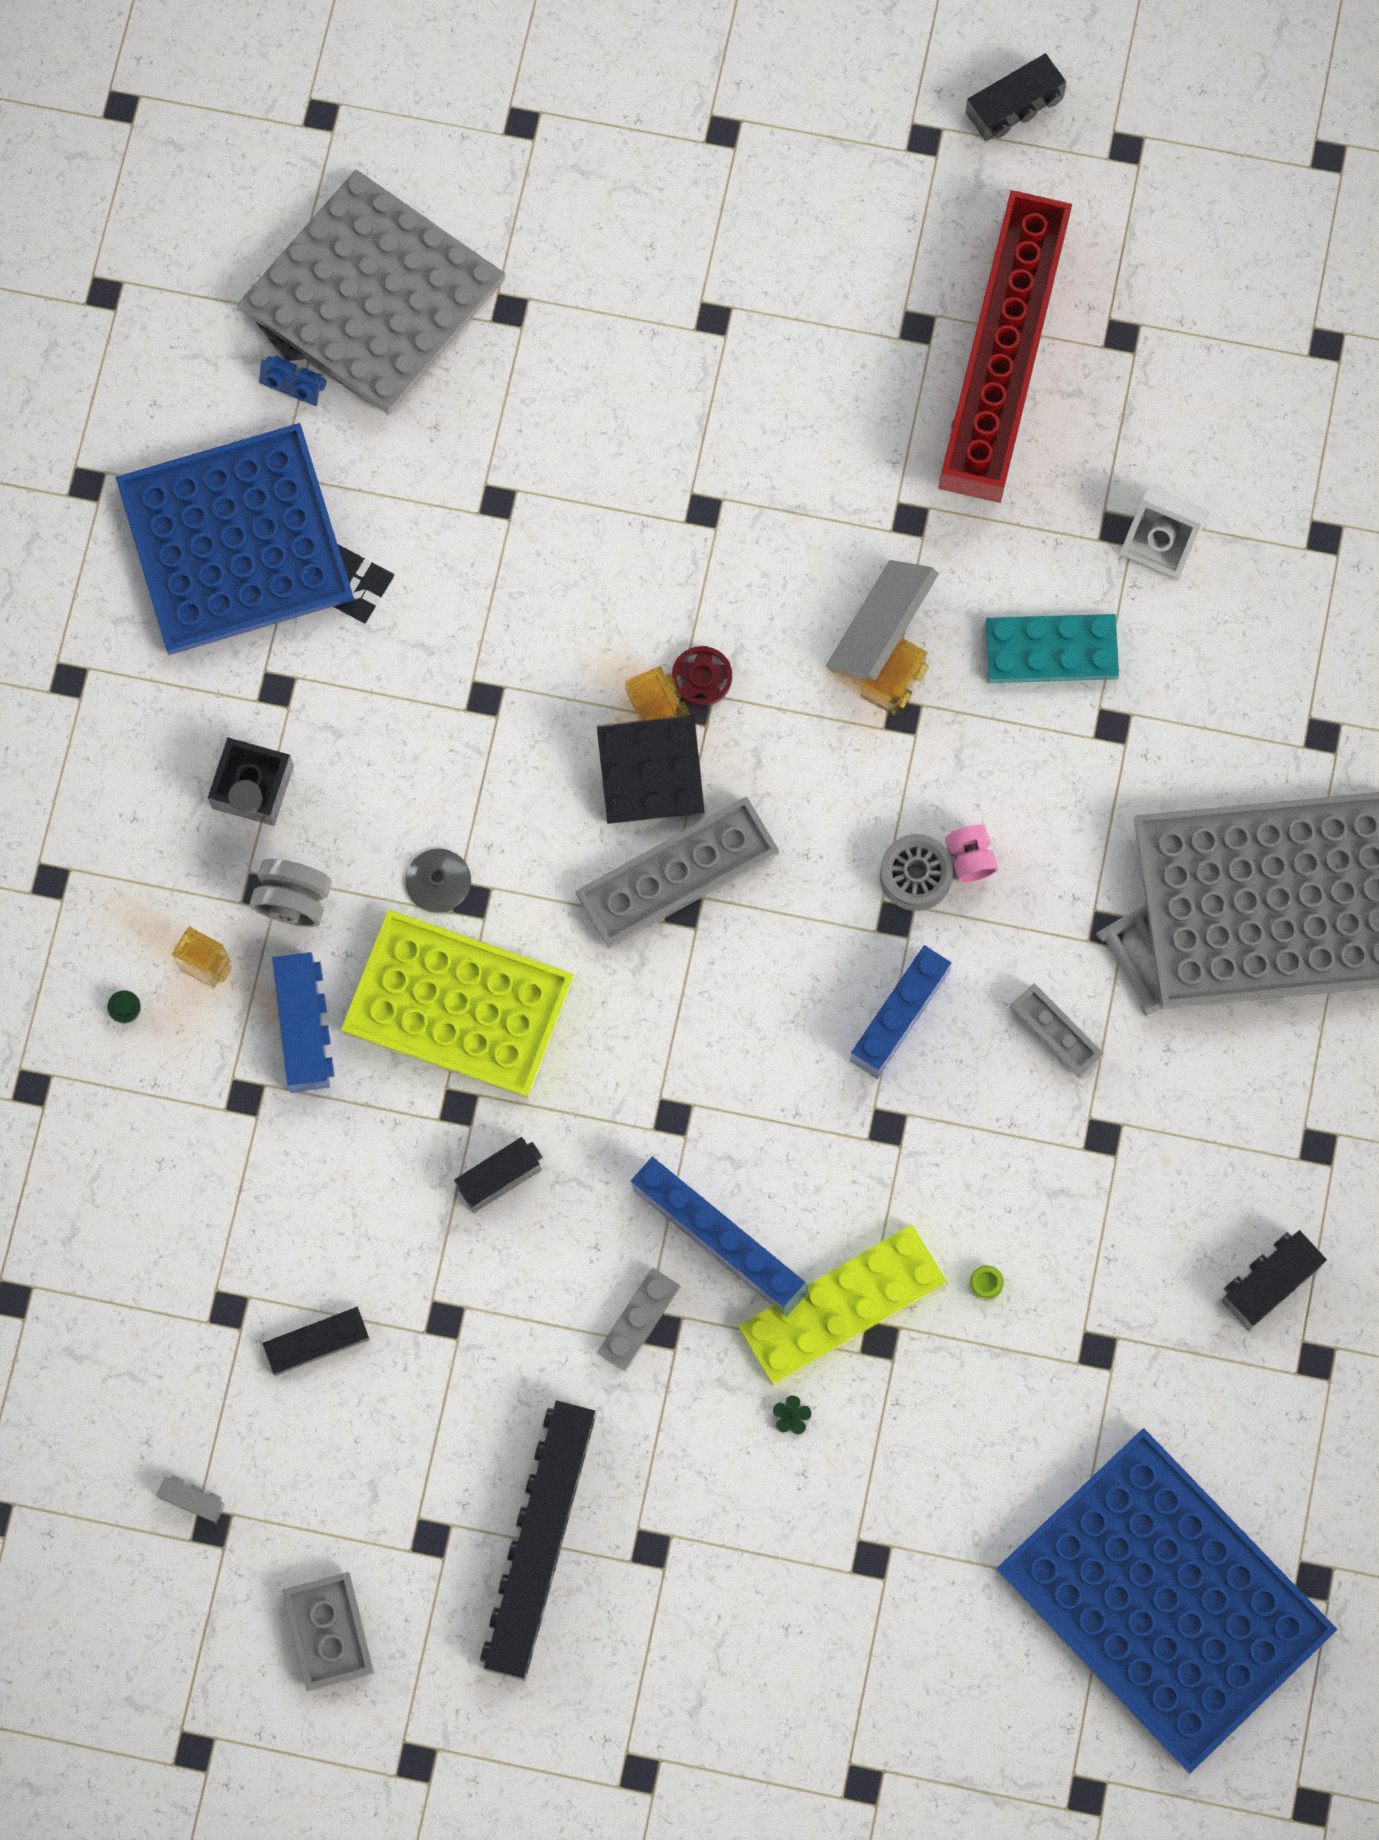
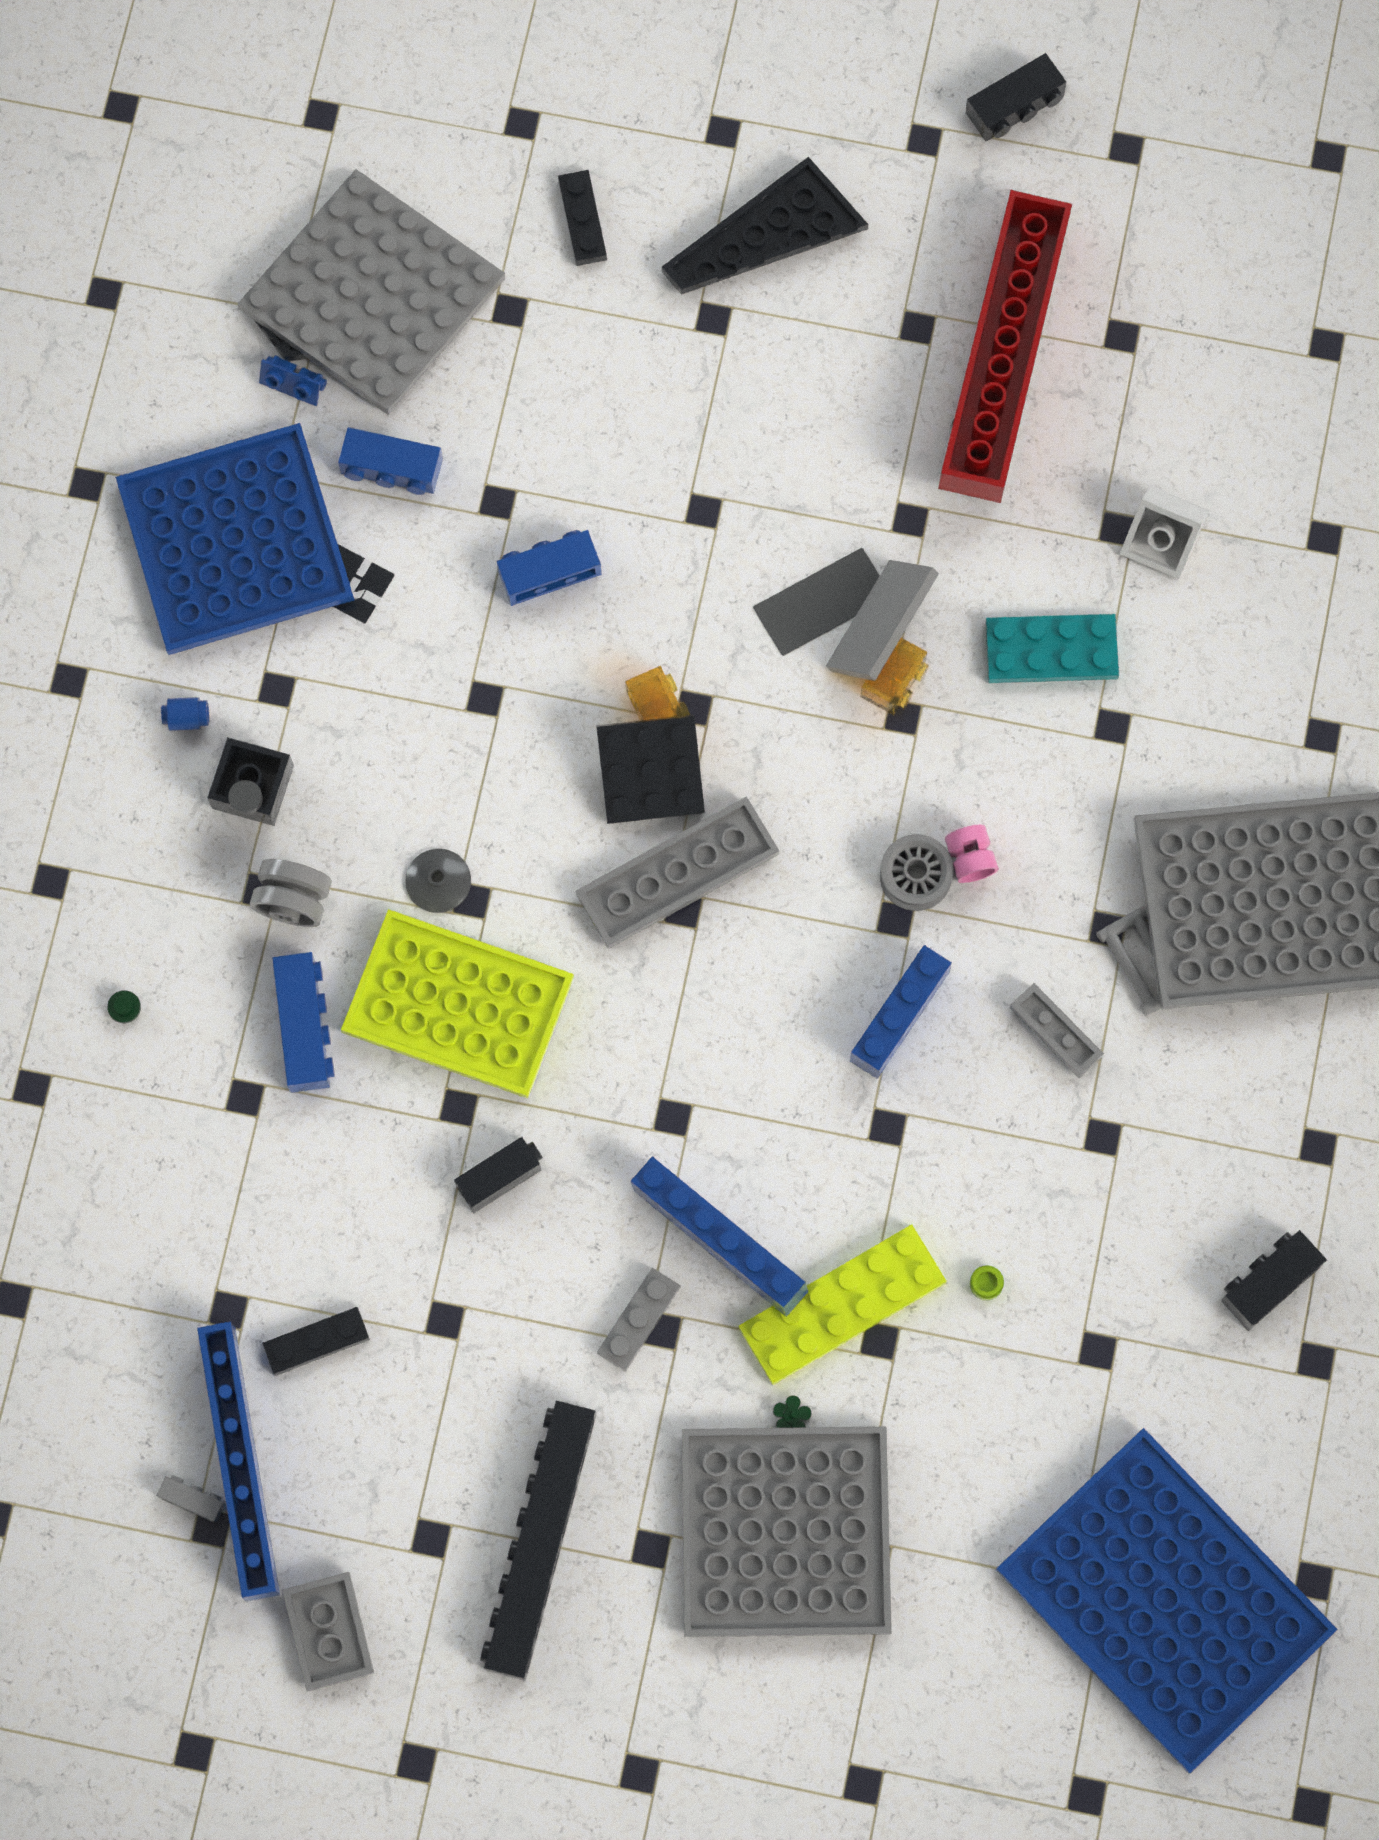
clear yellow brick [172,926,232,989] -> none
dark red wheel [672,646,732,706] -> none
none -> blue brick [161,697,209,731]
none -> blue brick [197,1321,280,1602]
none -> blue brick [338,427,443,495]
none -> blue brick [496,530,602,606]
none -> black plate [558,170,607,266]
none -> black wing [661,156,868,295]
none -> light grey plate [682,1426,892,1637]
none -> dark grey sticker [753,548,880,656]

